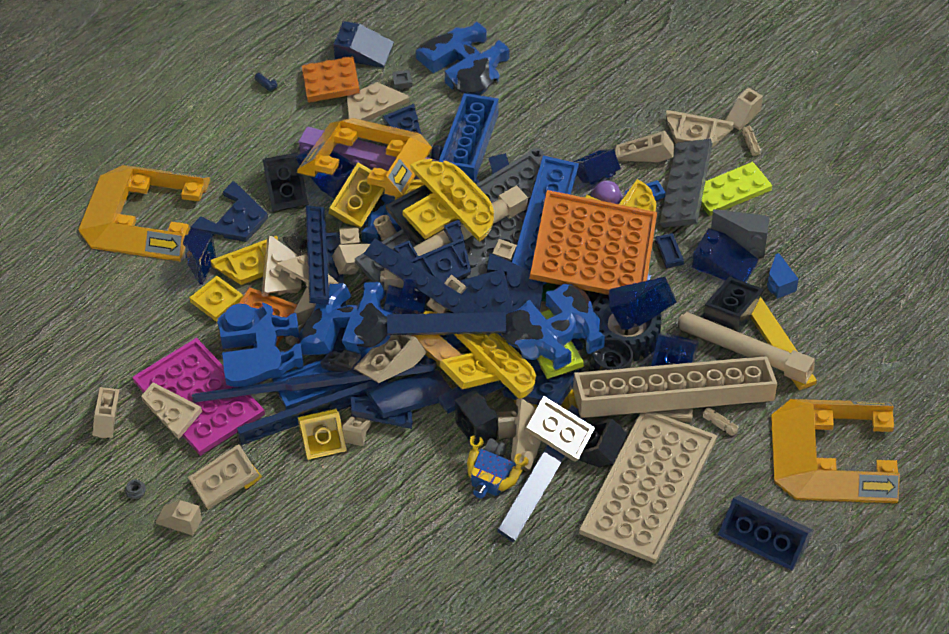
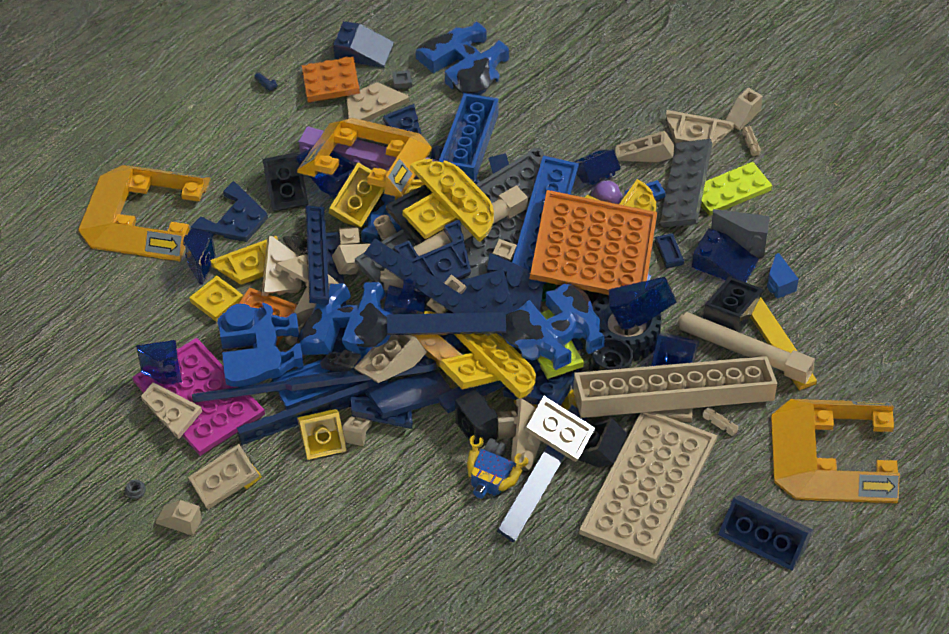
tan slope [92,387,119,438] -> none
none -> clear blue slope [136,340,182,385]

